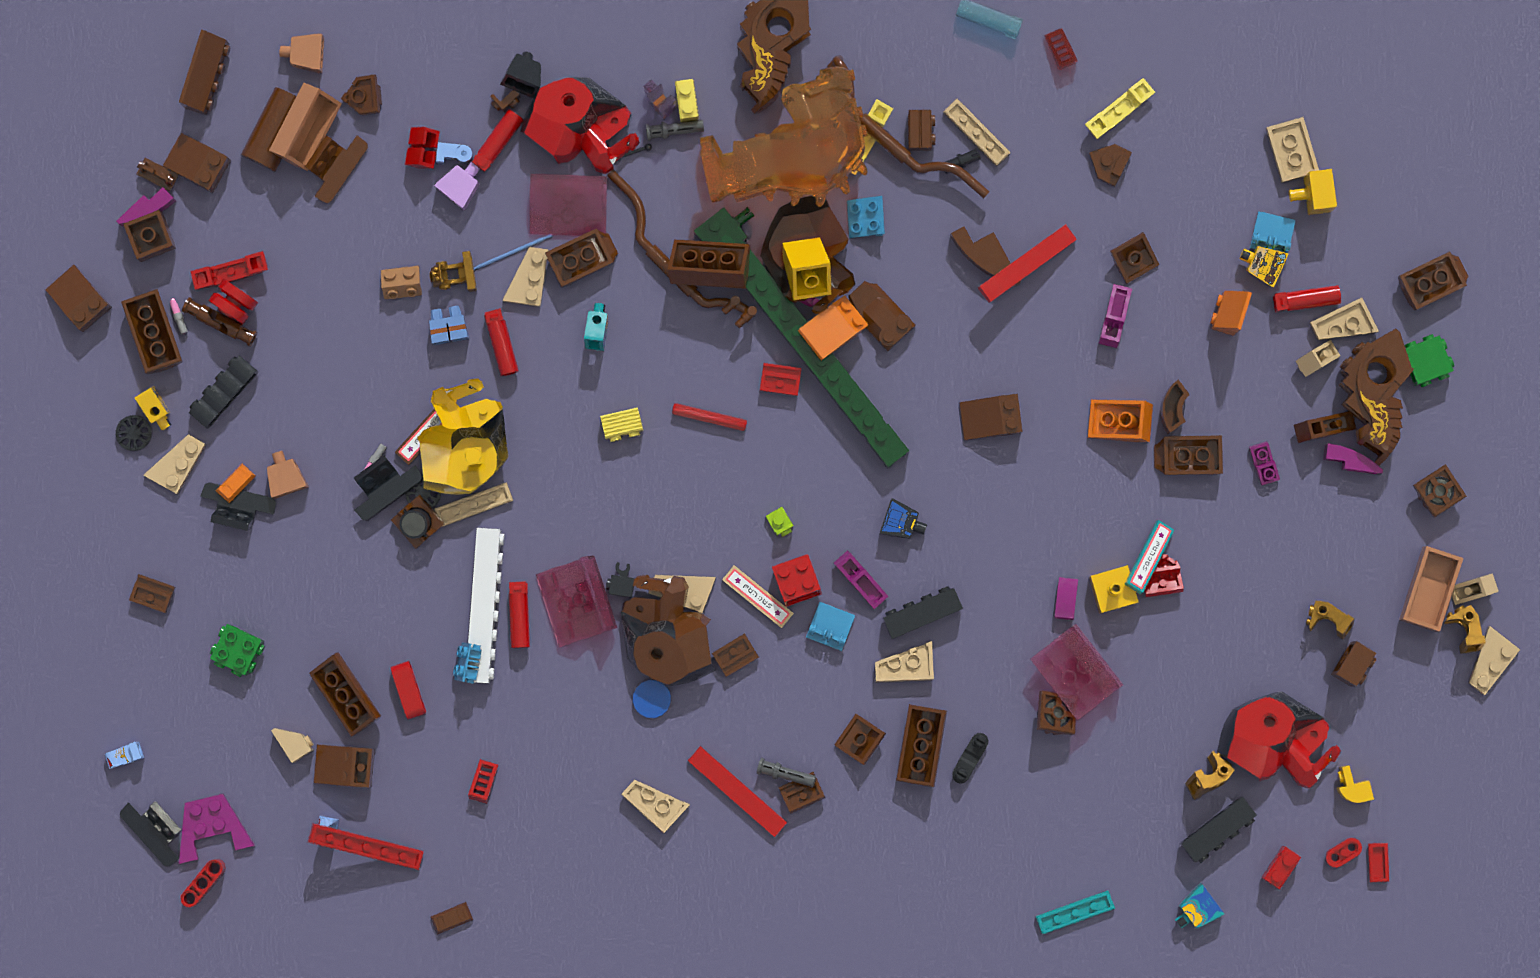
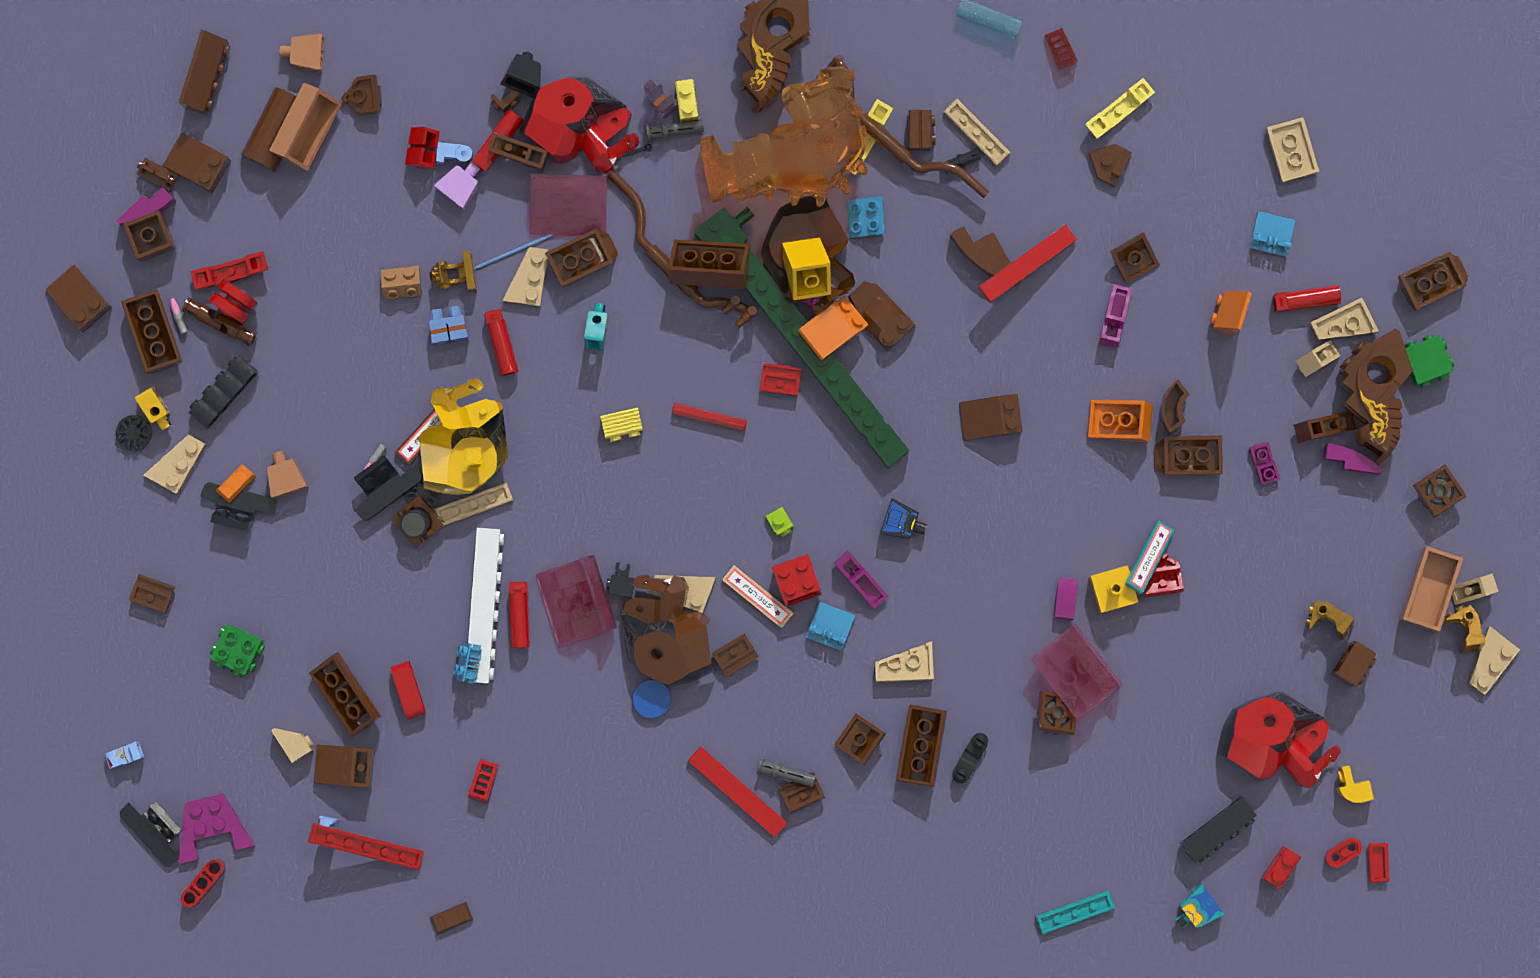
reddish brown plate [305,135,368,203] -> none
tan wing [621,780,690,834] -> none
black brick [883,586,963,639] -> none
pearl gold tile [1185,751,1235,800] -> none
torso [1239,246,1288,287] -> none
yellow brick [1289,169,1337,215] -> none
none -> reddish brown slope [487,132,549,172]

